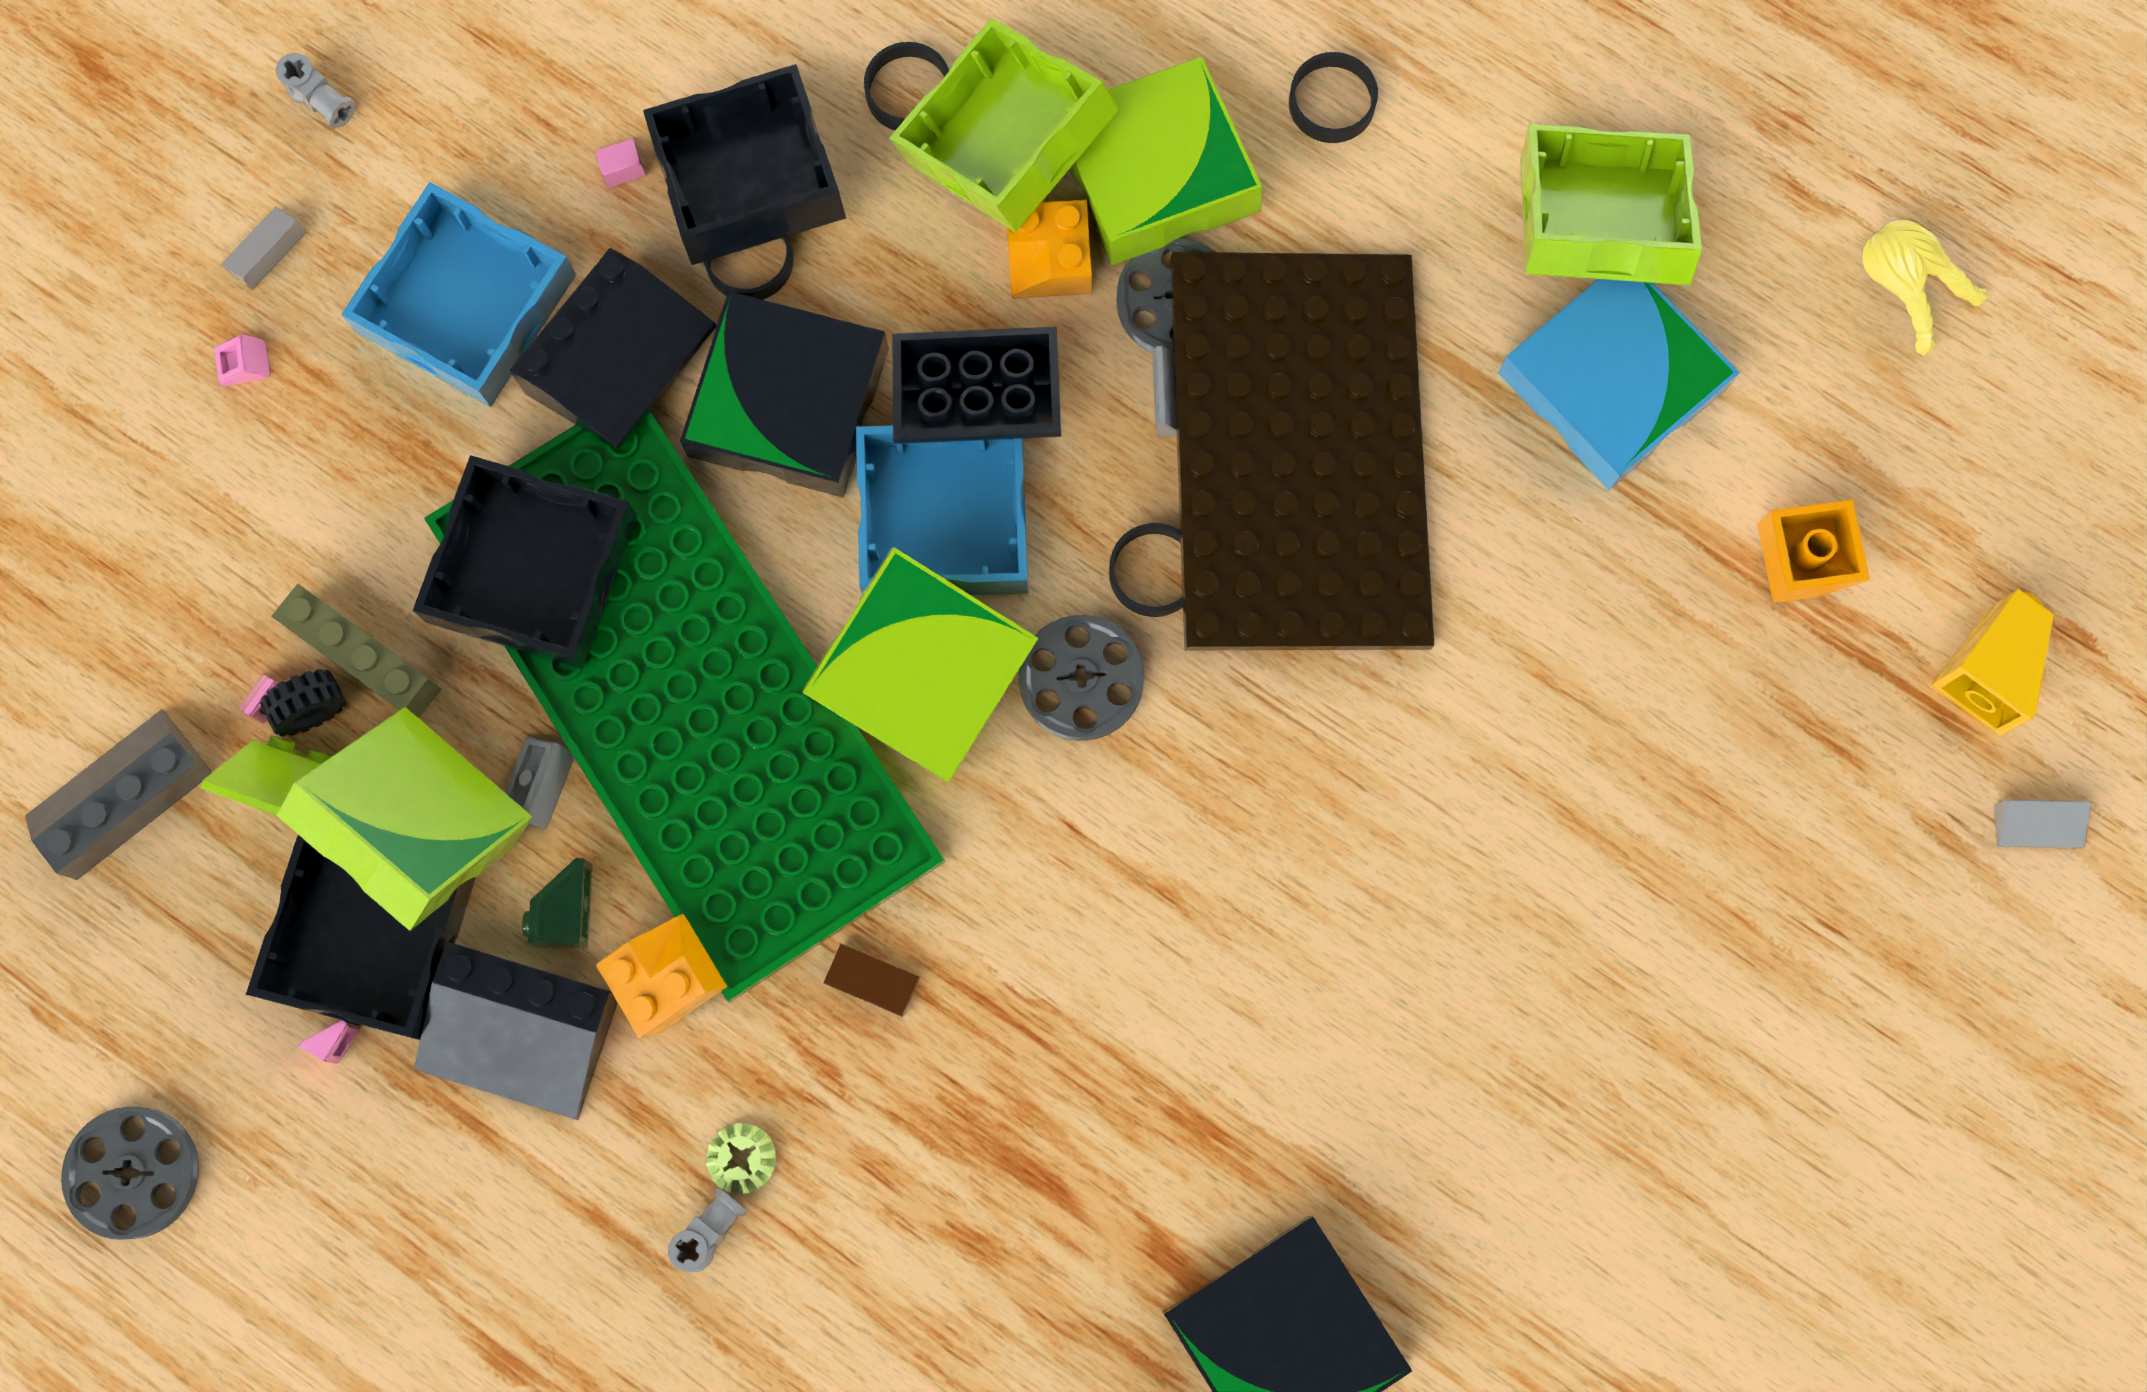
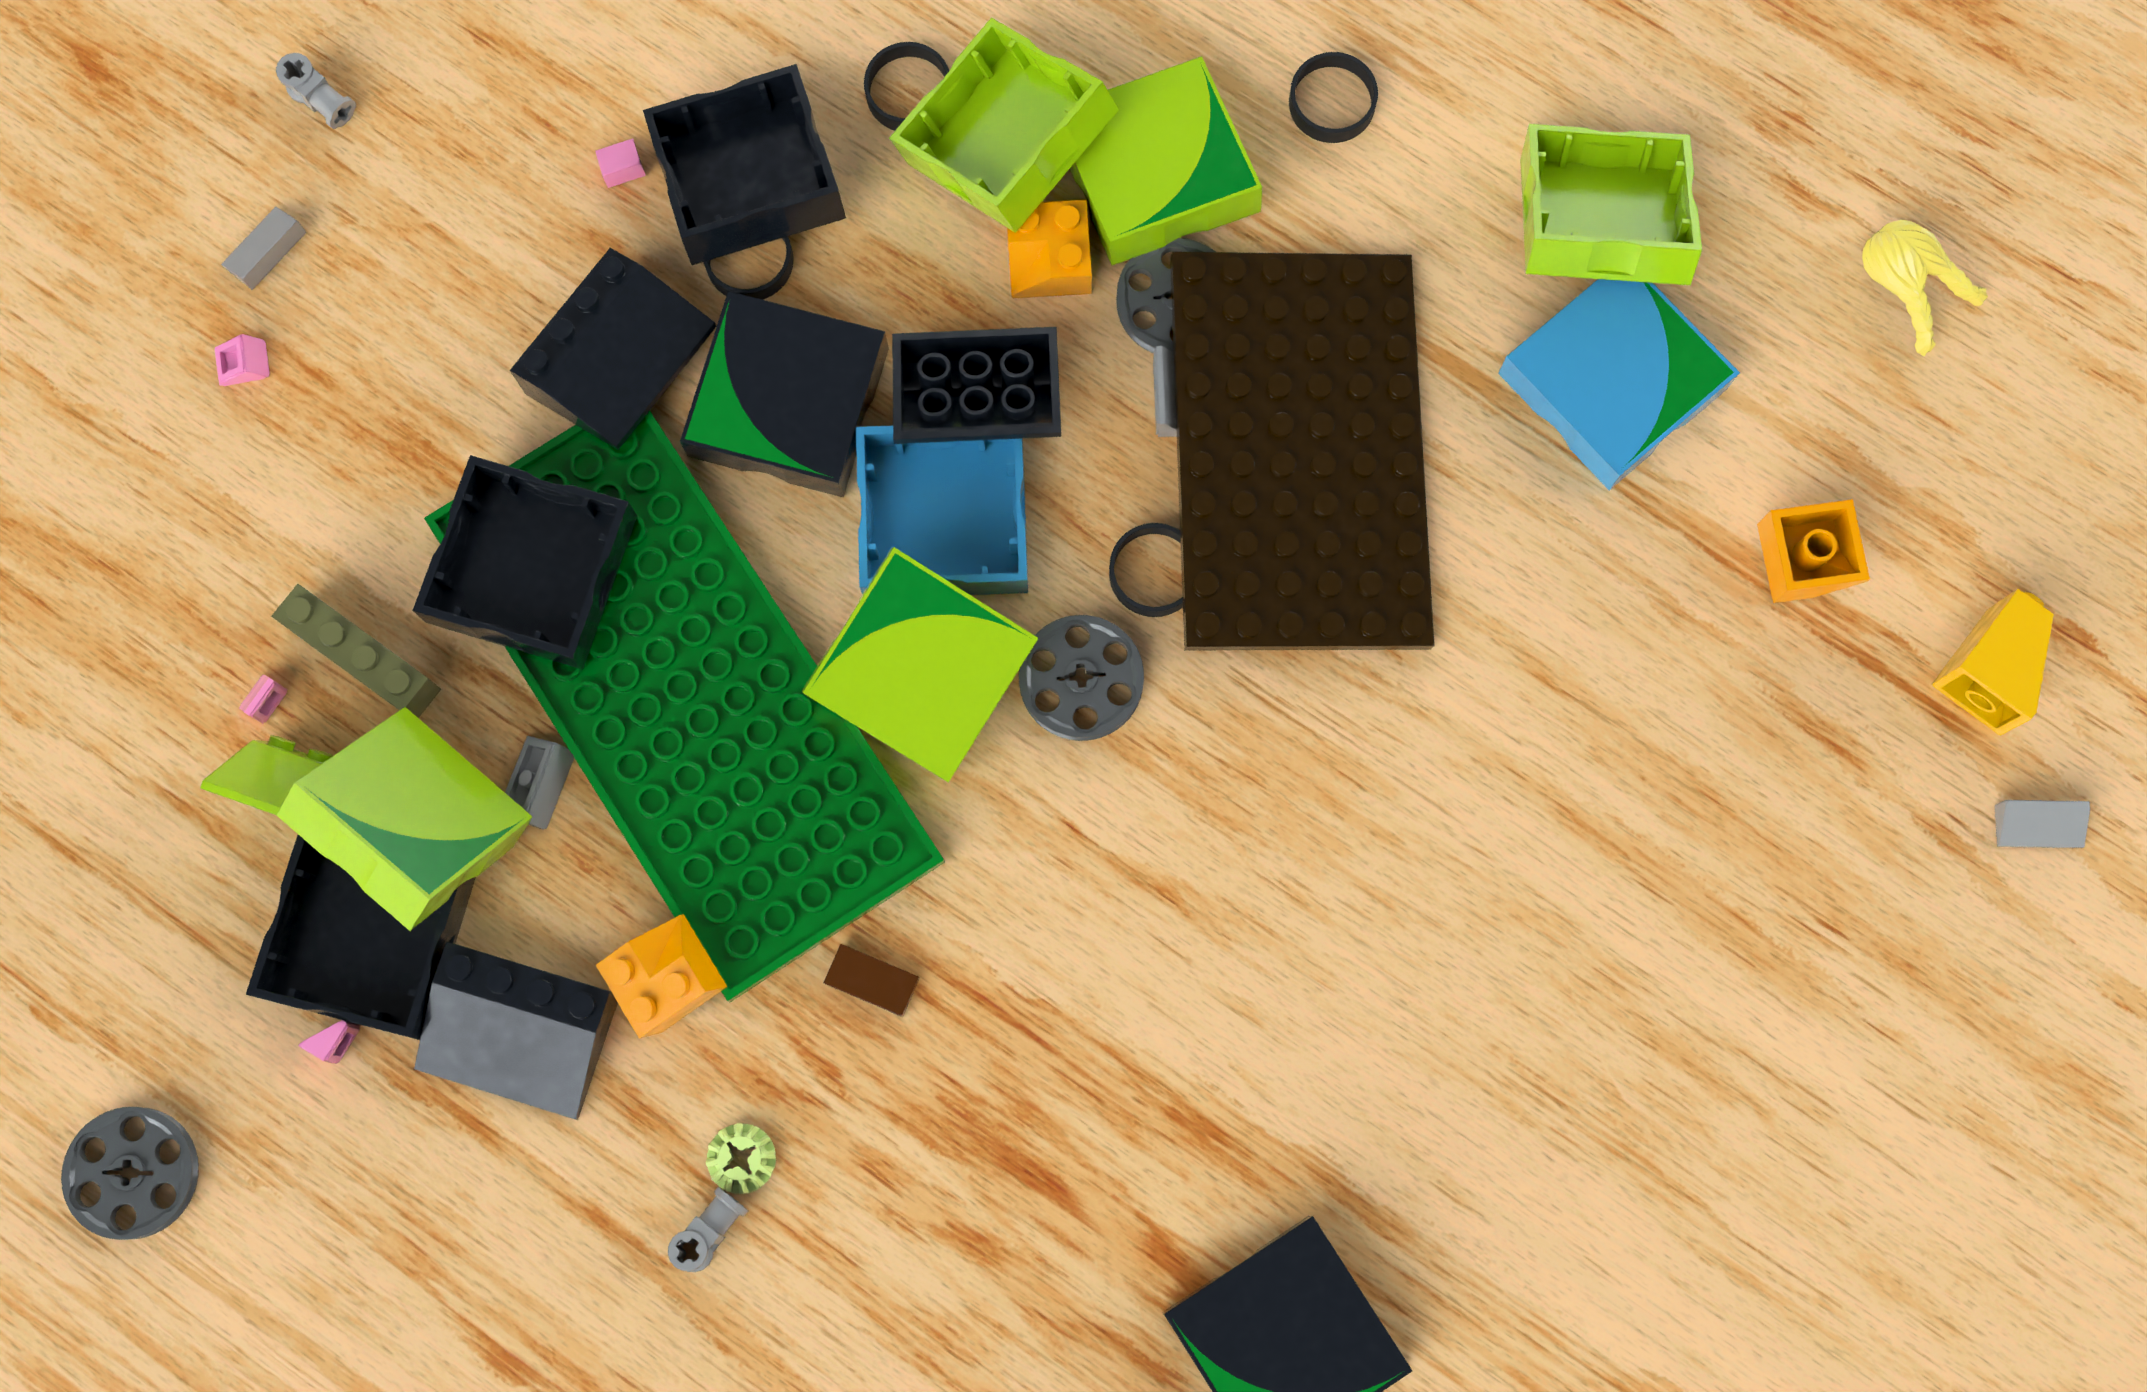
dark grey slope [25,709,212,880] -> none
black tyre [260,669,346,736] -> none
dark azure tile [341,182,576,407] -> none
clear green slope [522,858,593,948] -> none

